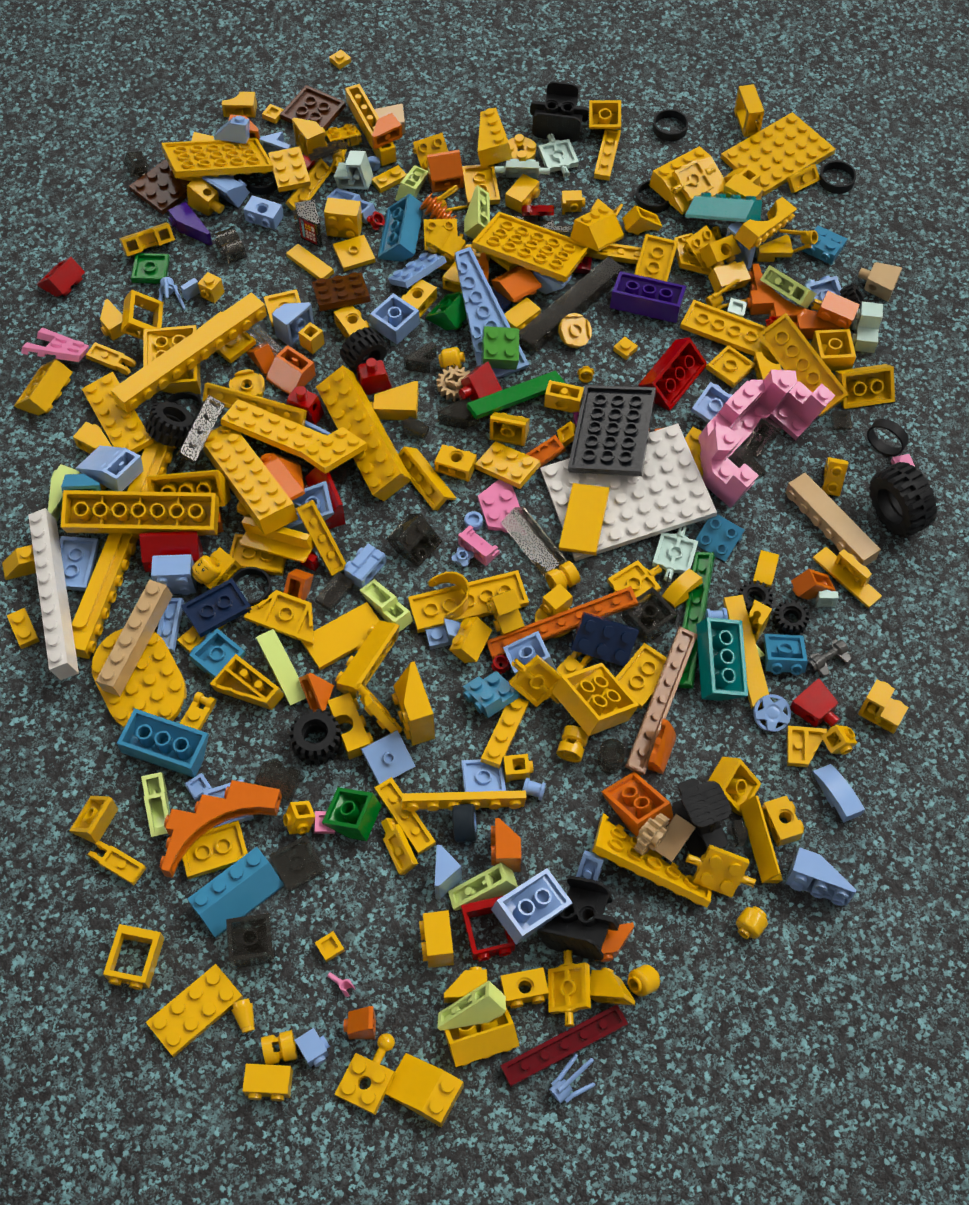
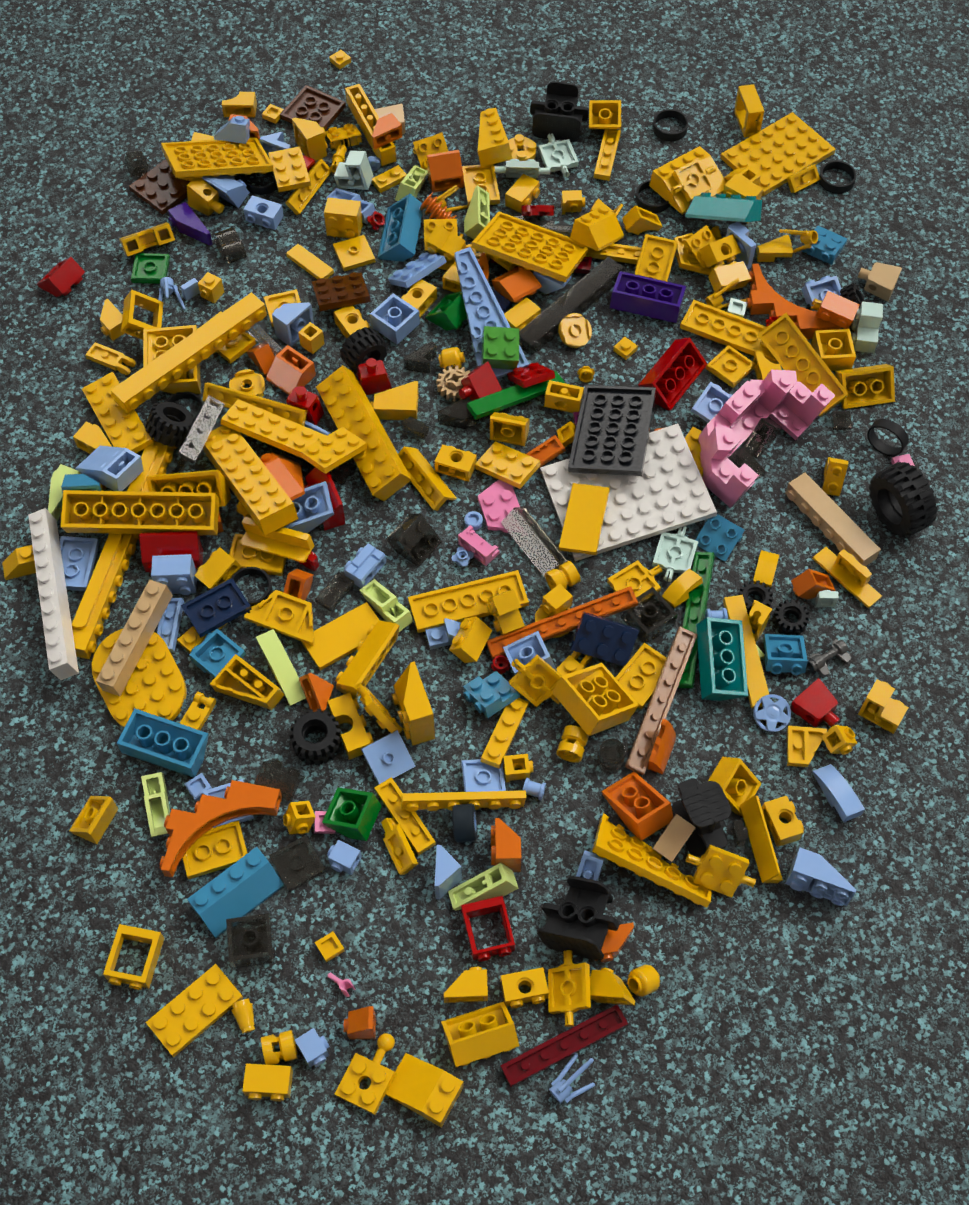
yellow plate [7,608,39,649] -> none
yellow slope [14,359,73,416] -> none
bright pink wing [21,328,89,362] -> none
yellow hinge [87,840,146,885] -> none
yellow head [192,555,221,584] -> none
clear smoke slope [292,199,323,248] -> none
yellow plate [296,500,346,576] -> none
clear smoke plate [309,140,349,161] -> none
yellow brick [419,910,454,968] -> none
yellow piece [428,572,469,620] -> none
yellowish green slope [437,981,506,1031] -> none
light blue slope [491,868,572,945] -> none
tan gear [634,813,670,856] -> none
yellow arch [734,197,797,250] -> none
yellow head [736,906,768,939] -> none
yellowish green slope [760,265,816,309] -> none
none -> light blue brick [327,840,362,875]
none -> red plate [507,363,555,388]

